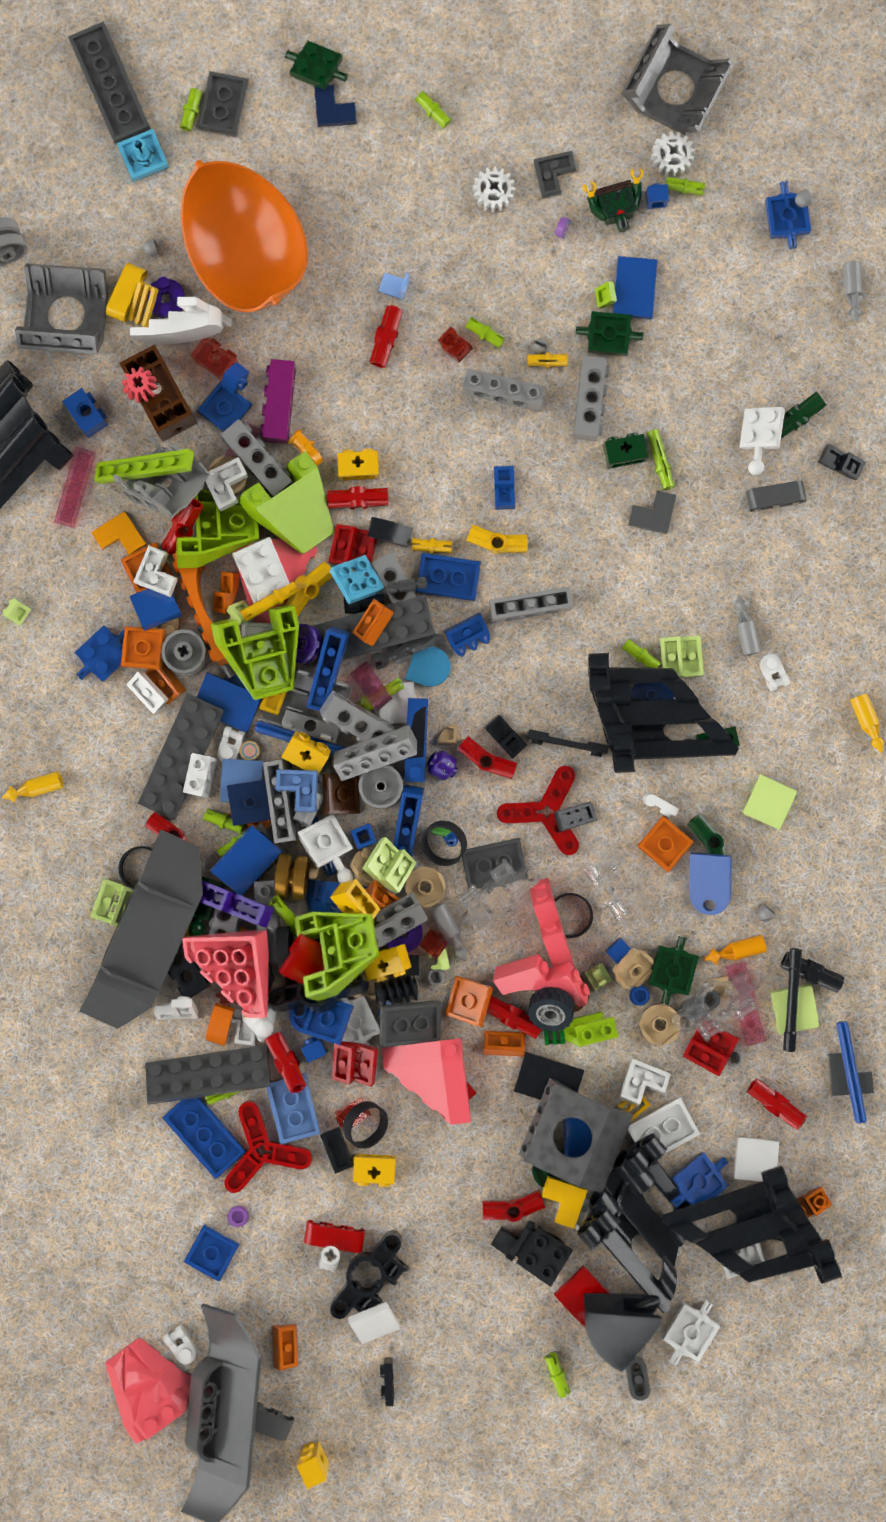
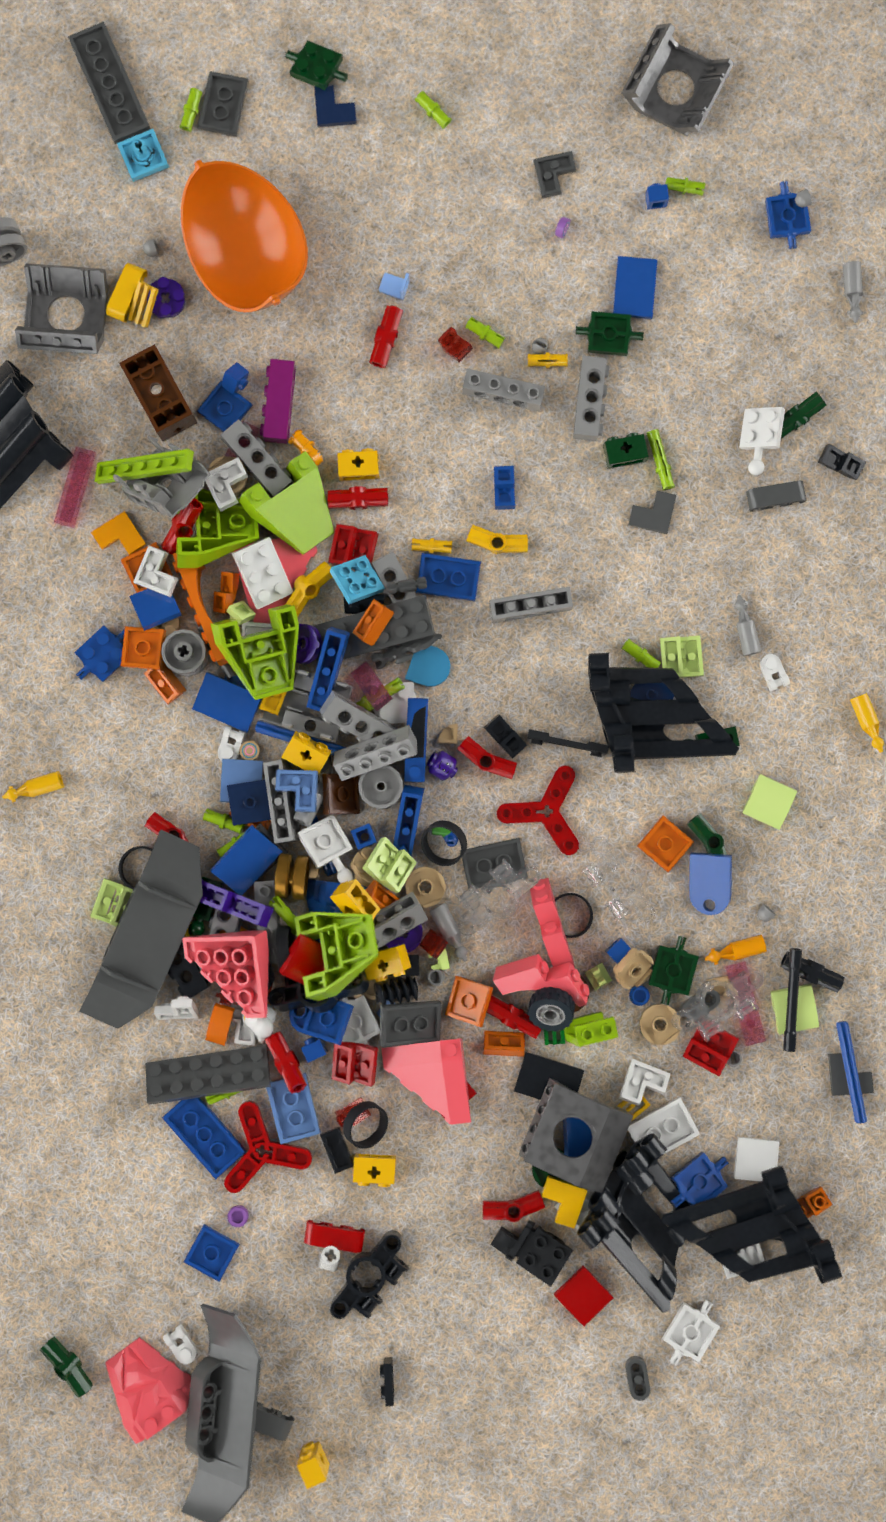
yellowish green tile [3,598,31,626] -> none
blue brick [62,388,108,438] -> none
coral gear [122,367,158,403] -> none
white plate [127,670,169,714] -> none
white slope [130,297,232,345] -> none
dark grey plate [138,693,225,820] -> none
white bracket [183,753,217,798] -> none
clear red brick [191,338,238,380] -> none
yellow pin [240,581,299,622] -> none
orange slope [272,1324,298,1371] -> none
white tile [348,1302,400,1344] -> none
black slope [367,517,413,547] -> none
blue plate [444,613,490,657] -> none
white gear [473,167,516,212] -> none
lime pin [544,1352,571,1398] -> none
plate [553,801,597,832] -> none
torso [582,168,643,232] -> none
black piece [584,1293,663,1372] -> none
lime plate [595,281,617,309] -> none
white plate [643,794,679,818] -> none
white gear [651,131,695,177] -> none
red piece [746,1078,808,1131] -> none
none -> dark green piece [40,1336,93,1398]

